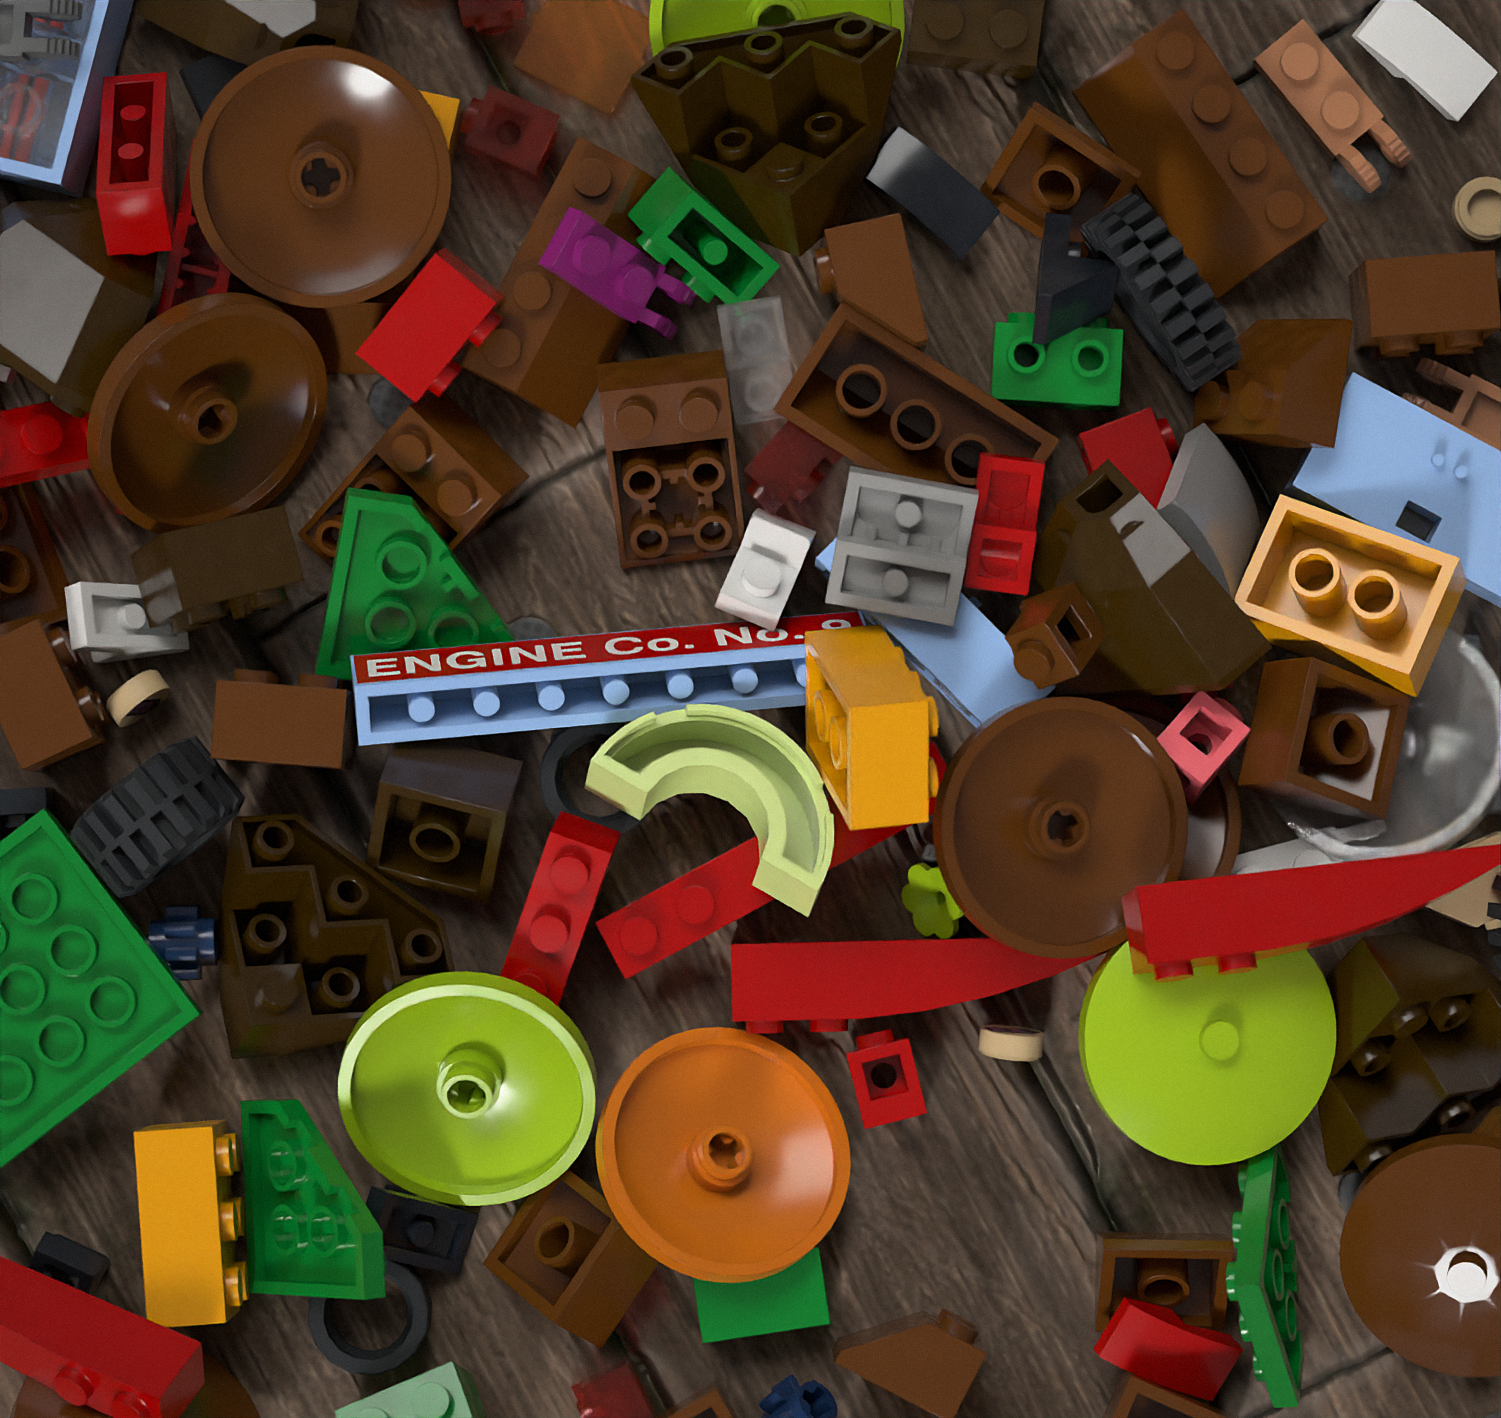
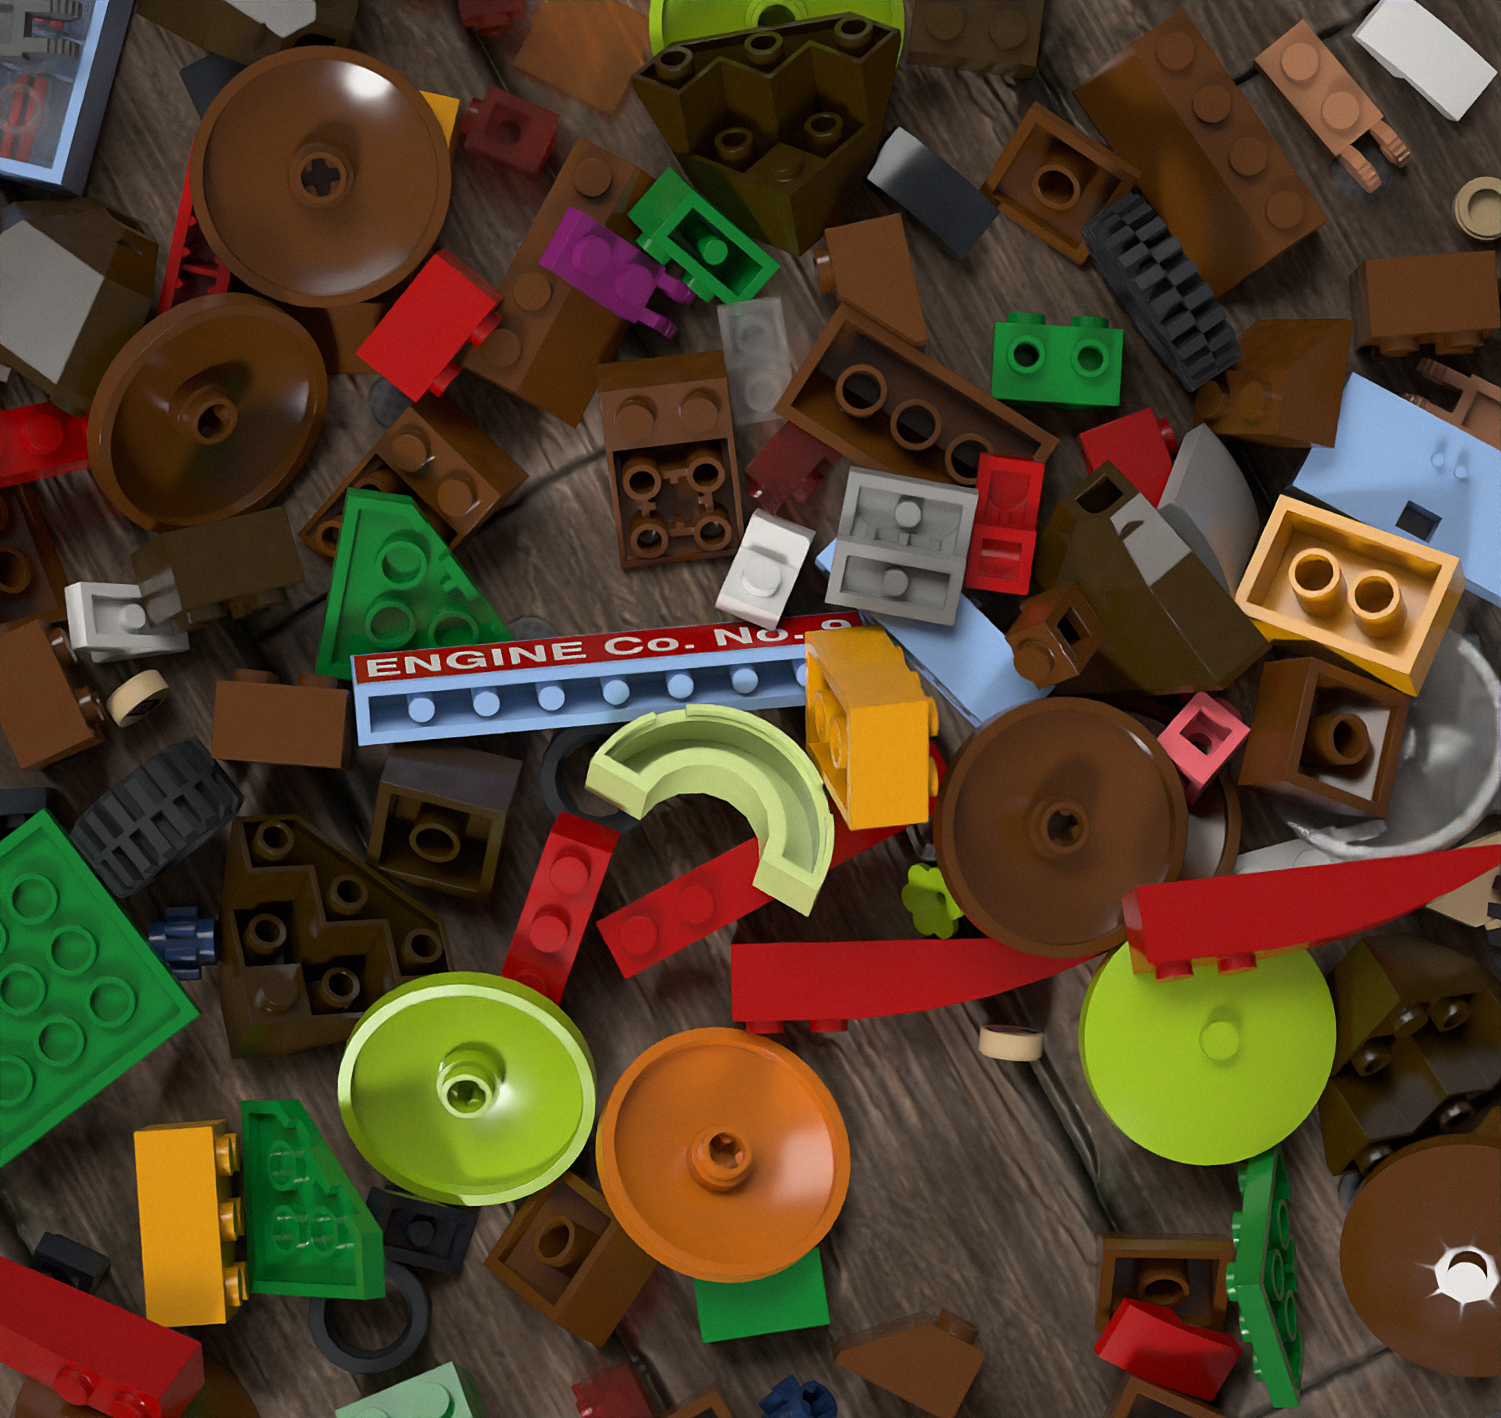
red brick [96,72,177,256] -> none
red brick [845,1028,927,1129] -> none
black slope [1032,213,1119,345] -> none

